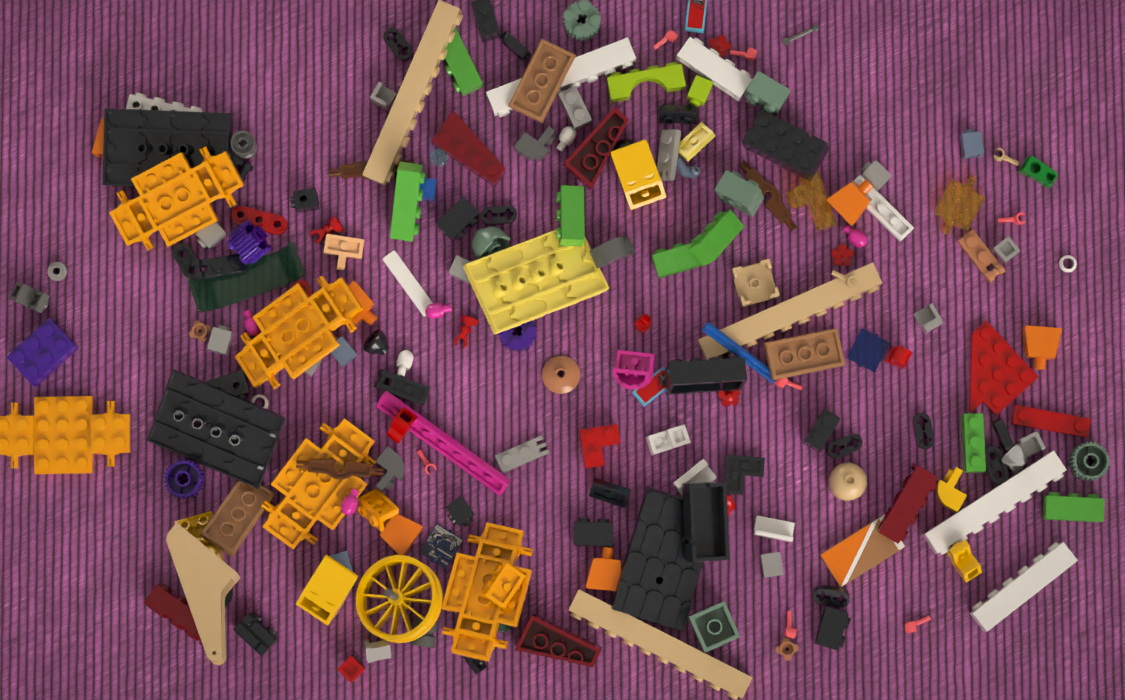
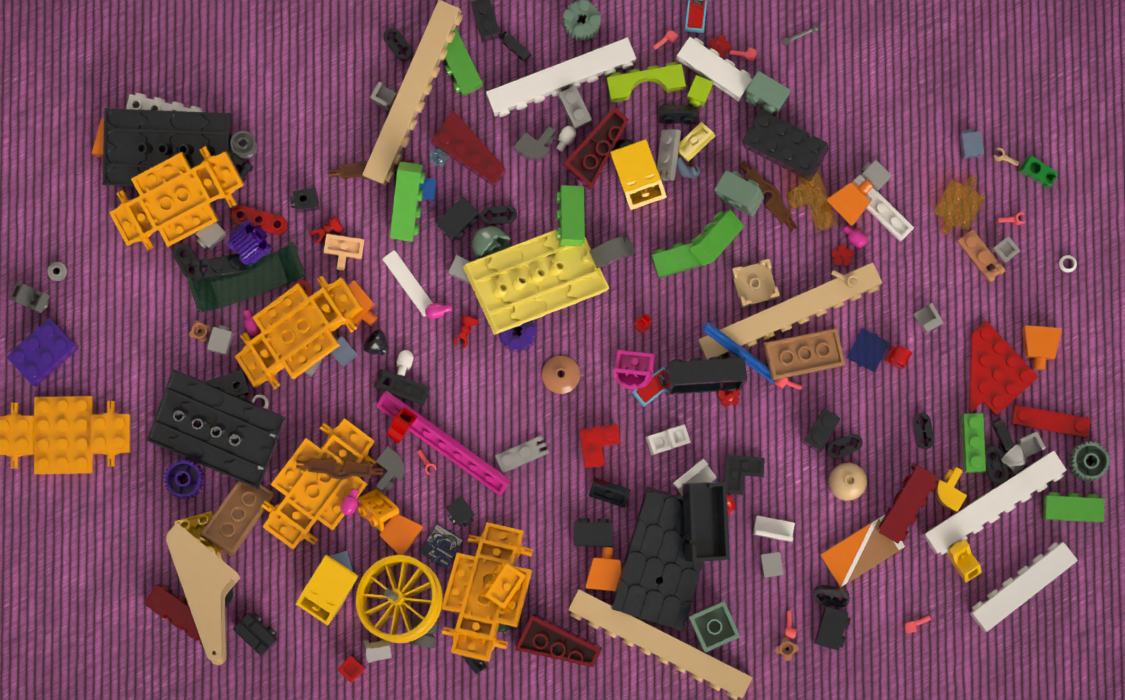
medium nougat tile [508,39,576,123] -> none

